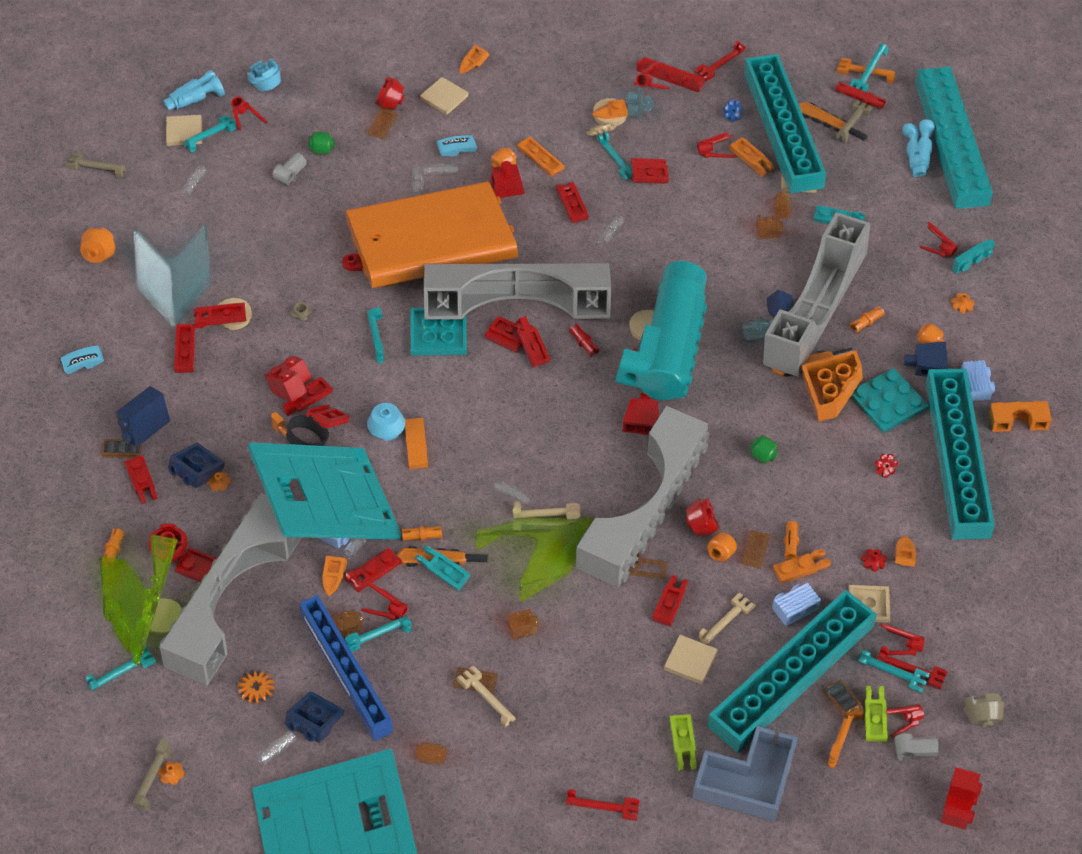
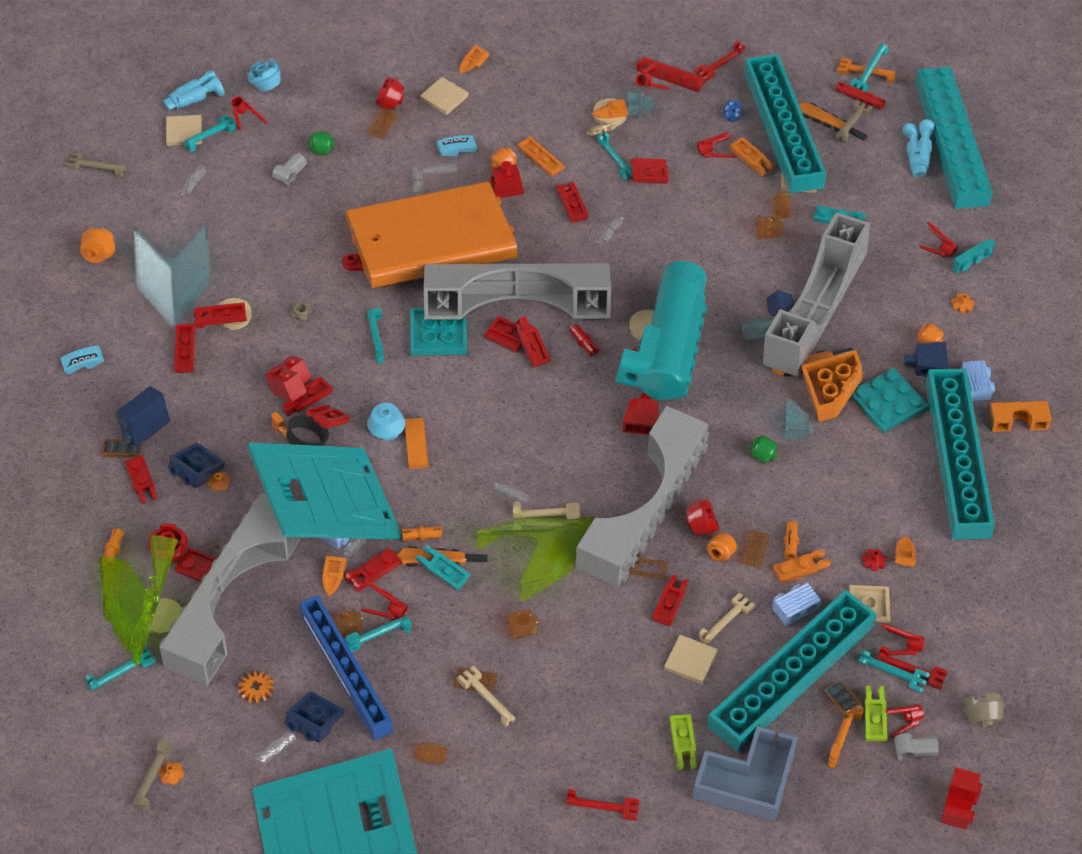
orange pin [849,306,885,333] -> none
red plant [874,453,898,478] -> none
none -> clear light blue slope [784,398,813,441]

